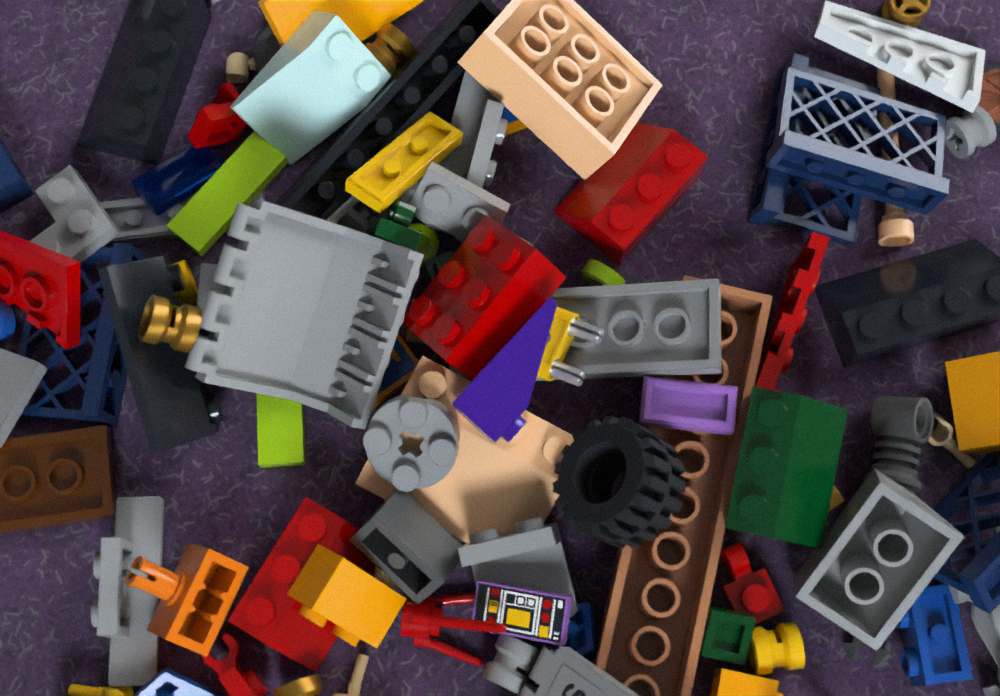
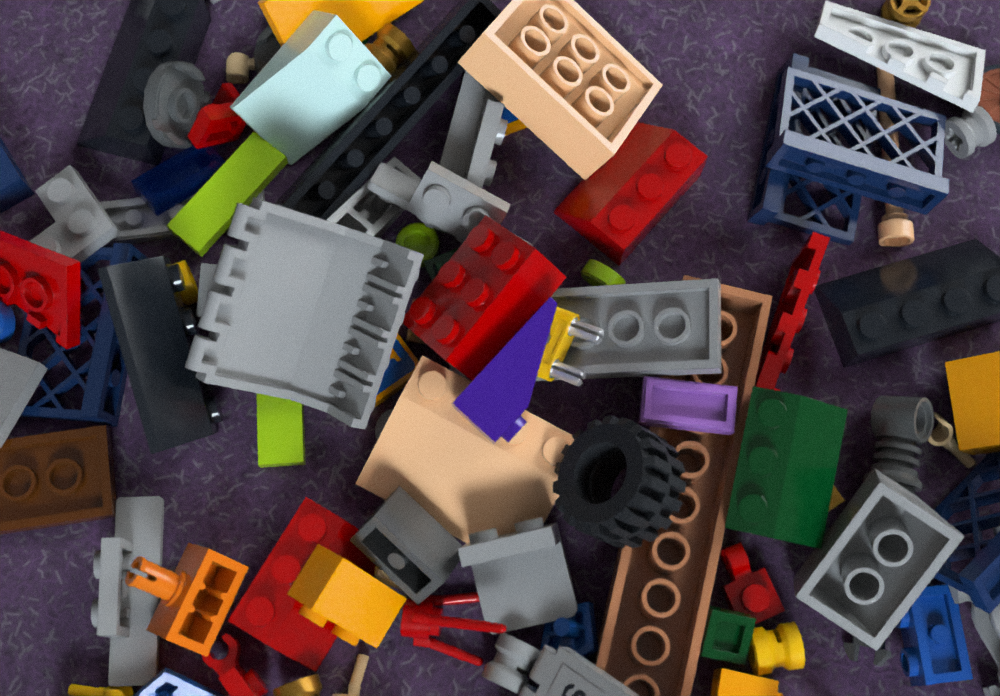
pearl gold wheel [138,295,202,353] -> none
yellow tile [345,111,464,214] -> none
light grey plate [363,395,460,492] -> none
dark green tile [365,201,423,251] -> none
tile [472,579,573,646] -> none
none -> dark grey tile [143,61,212,149]

